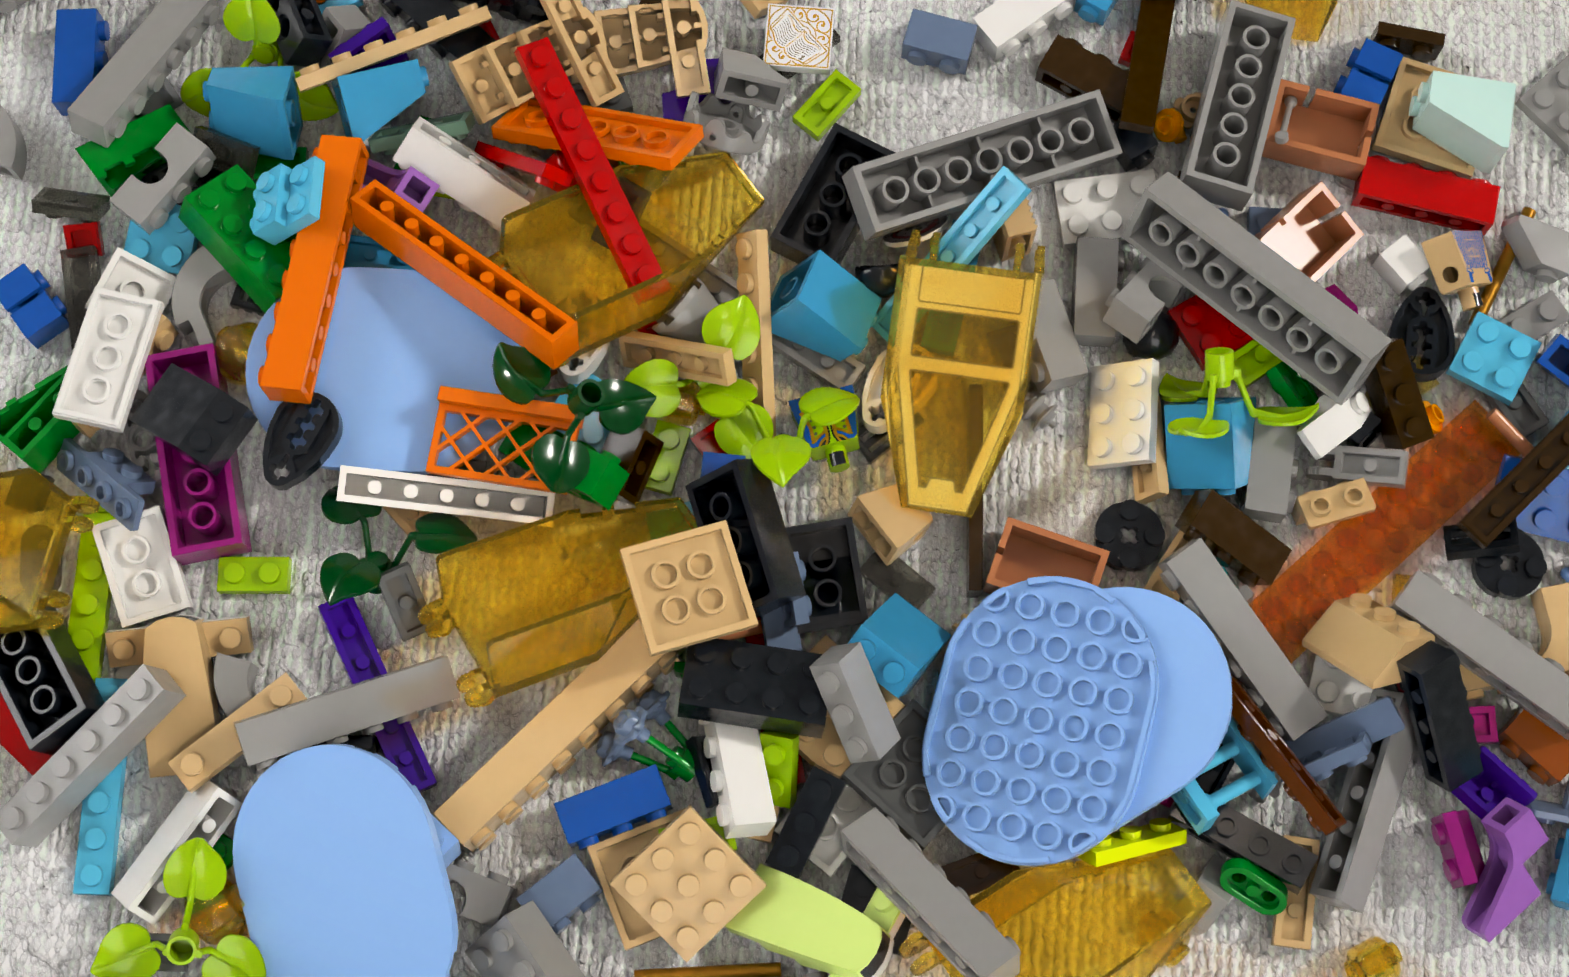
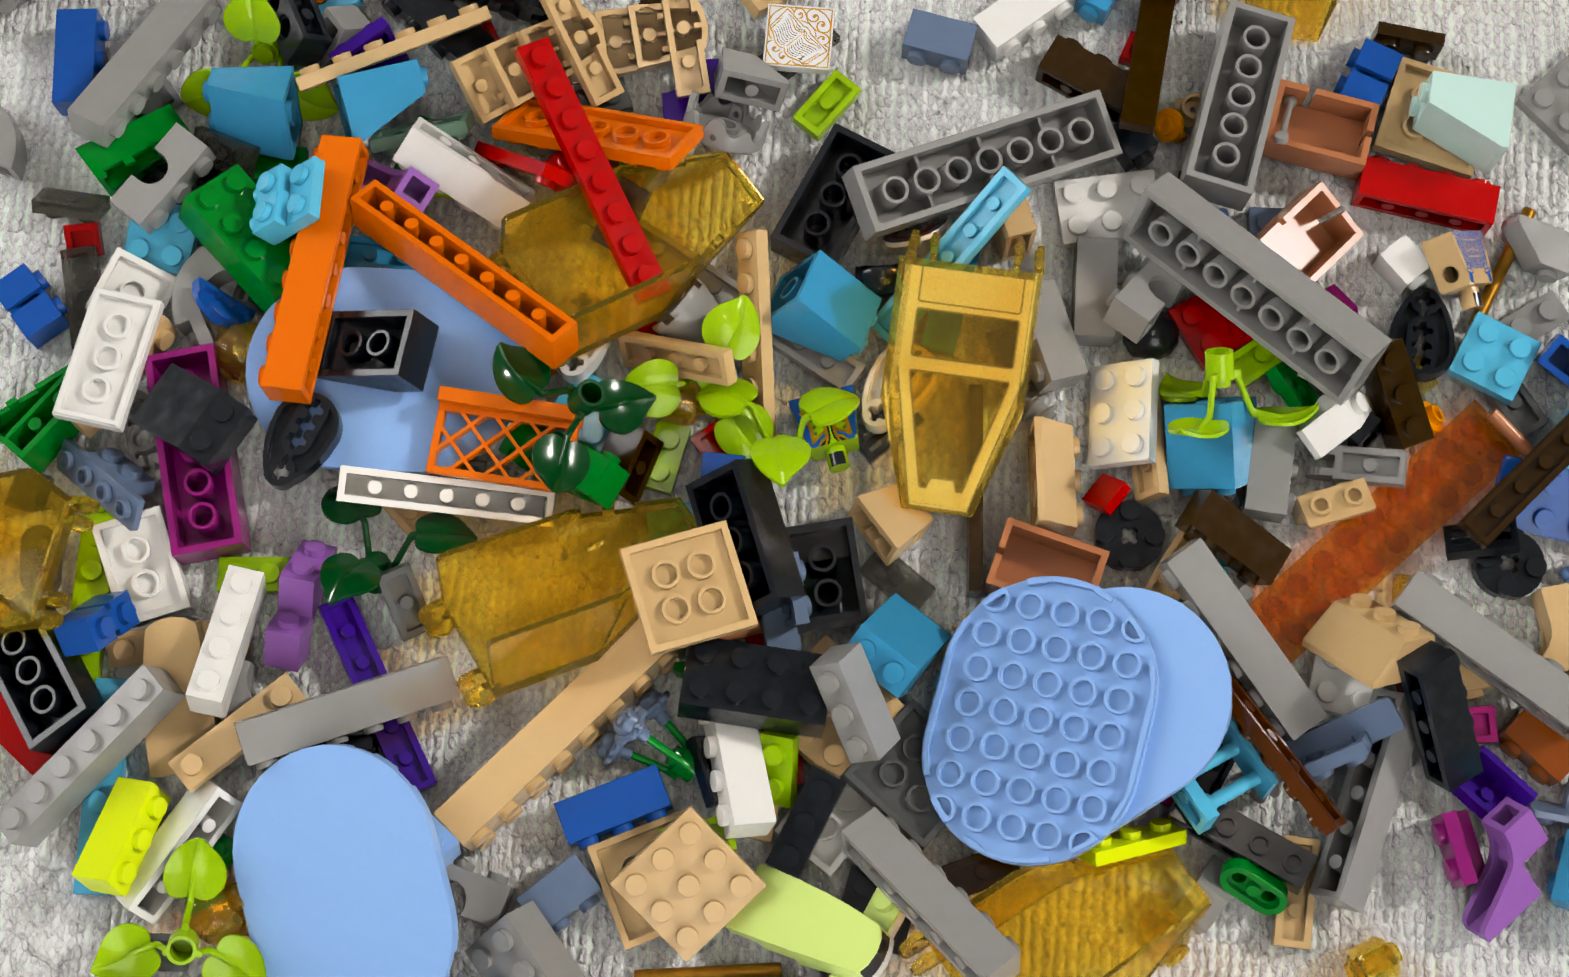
none -> blue piece [51,590,140,657]
none -> neon yellow brick [71,777,171,897]
none -> white brick [185,565,267,719]
none -> blue plate [192,276,256,329]
none -> medium lavender arch [263,540,337,672]
none -> black slope [317,309,439,392]
none -> tan slope [1027,416,1083,536]
none -> red tile [1082,473,1131,516]

